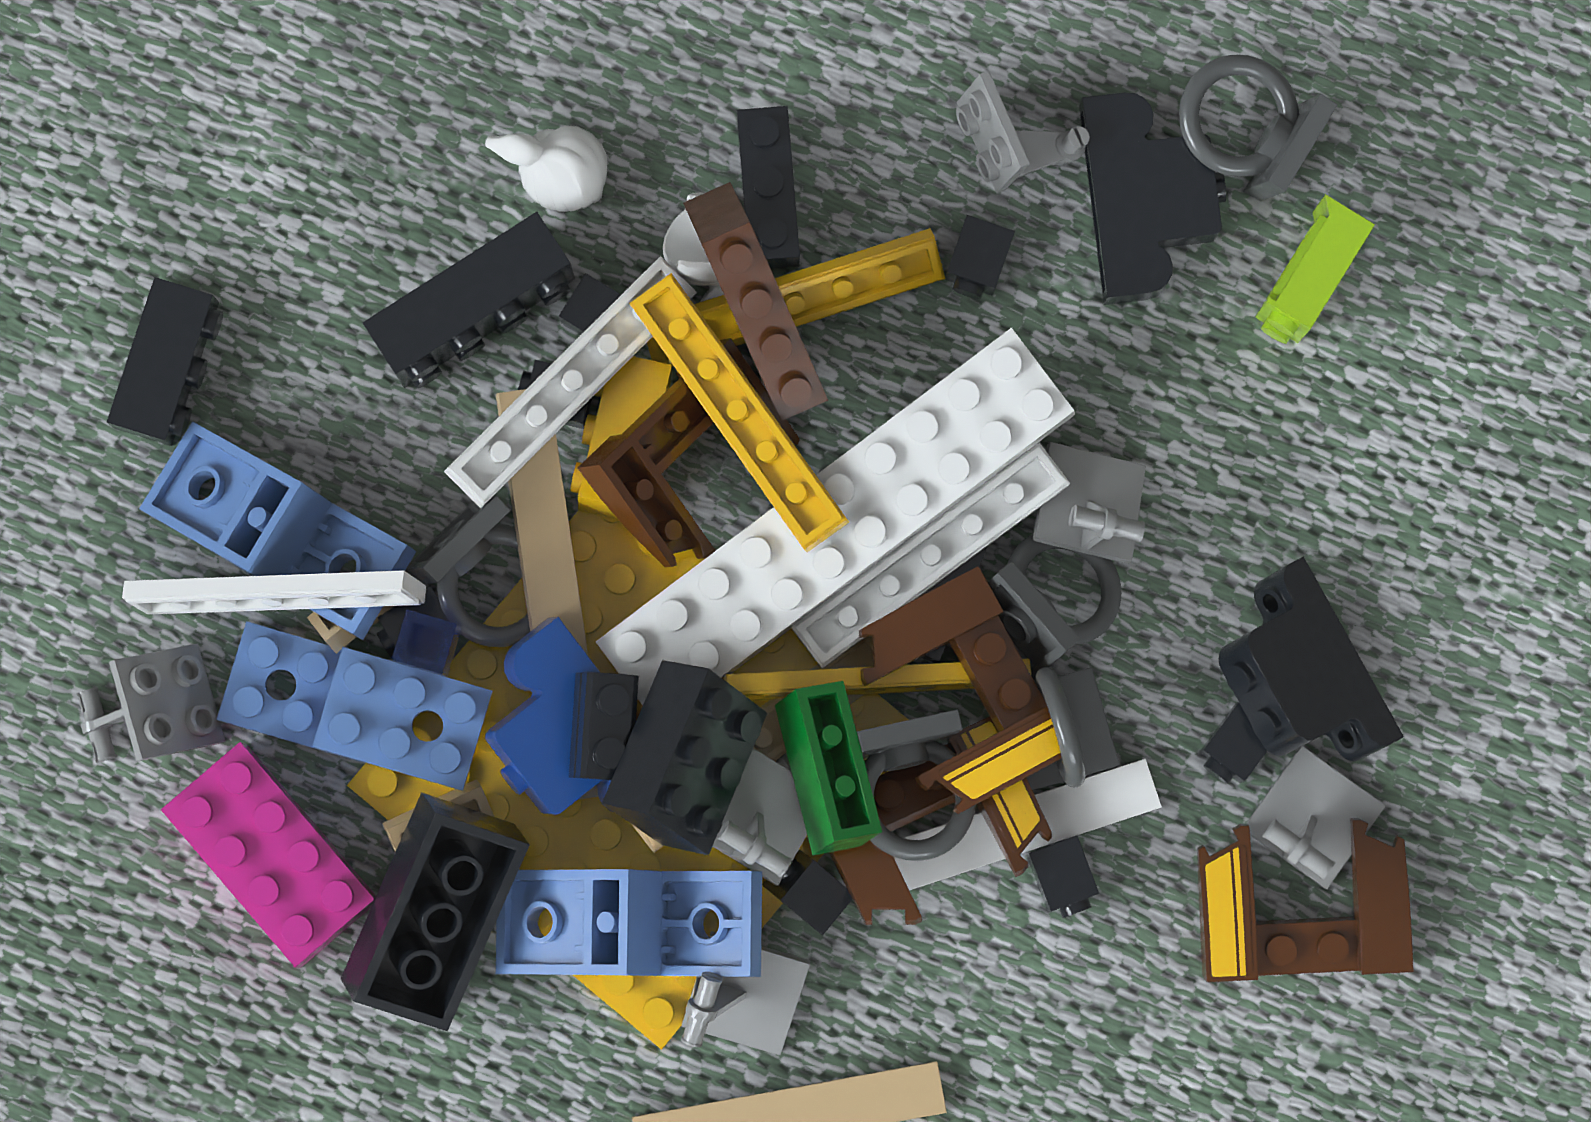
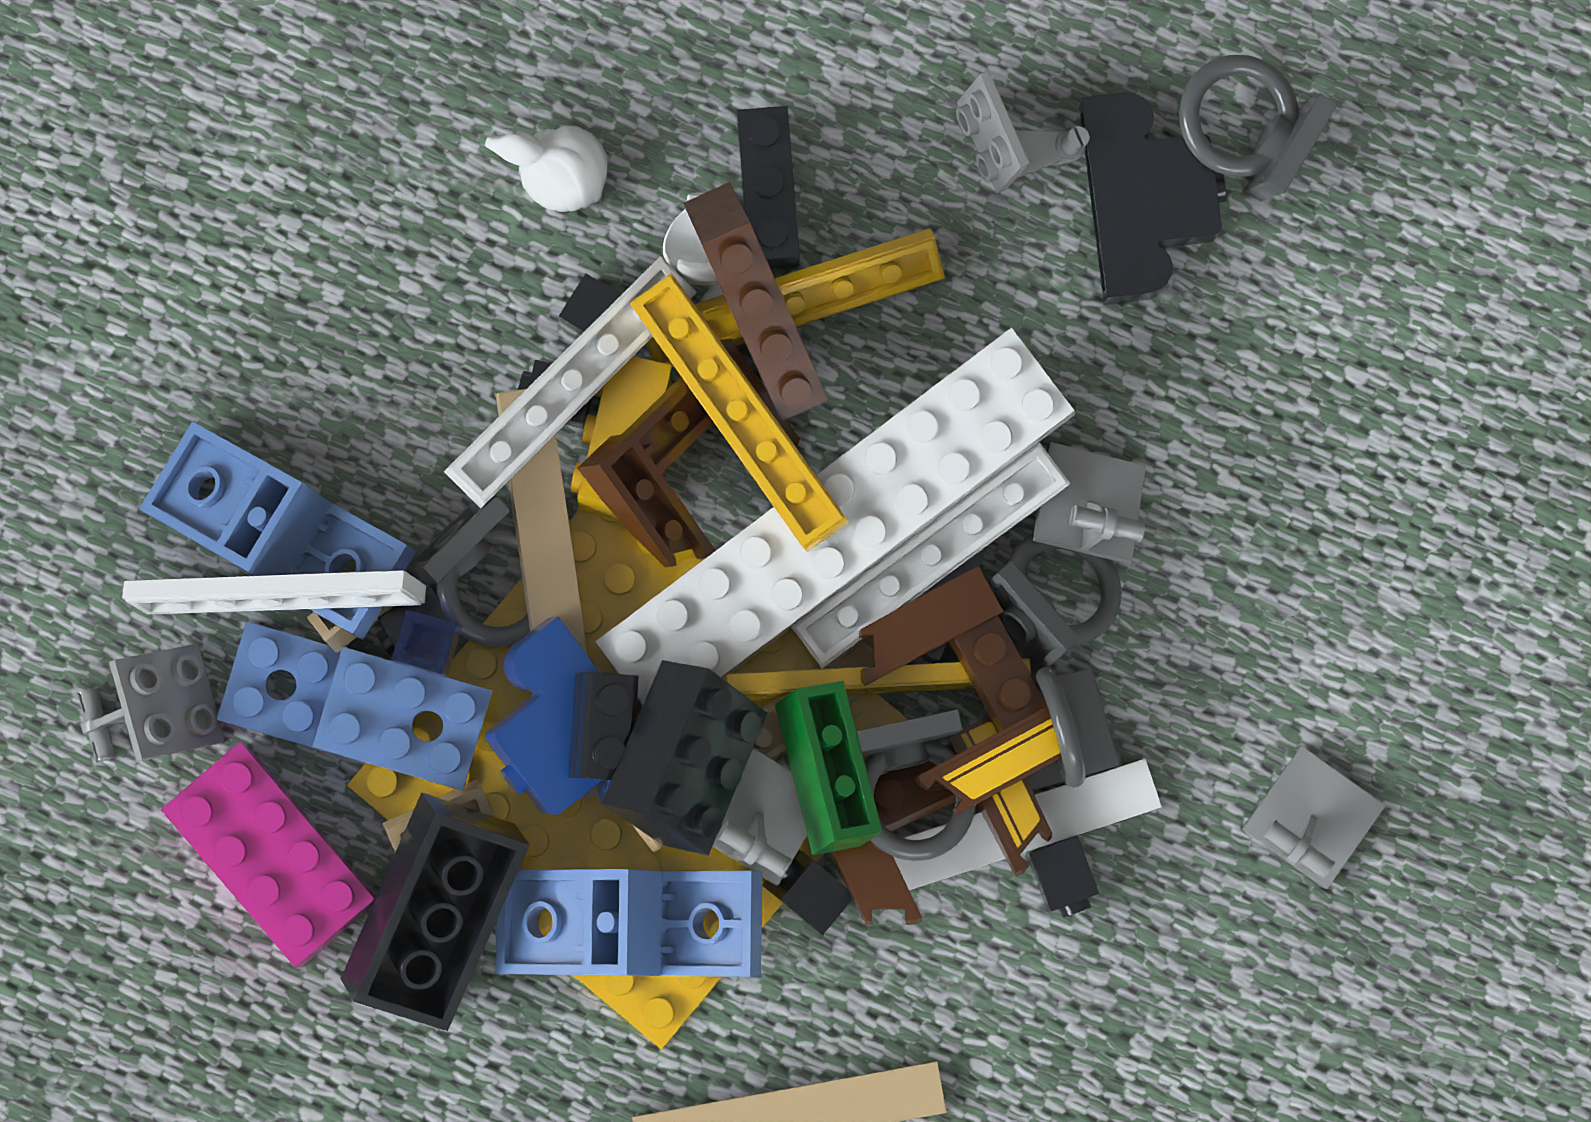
black brick [107,277,223,446] -> none
black brick [362,212,575,388] -> none
light grey plate [681,931,810,1055] -> none
black brick [945,215,1015,299] -> none
reddish brown wedge [1197,818,1414,982] -> none
black brick [1199,702,1267,784] -> none
black brick [1218,556,1404,761] -> none
lime window [1255,194,1375,344] -> none

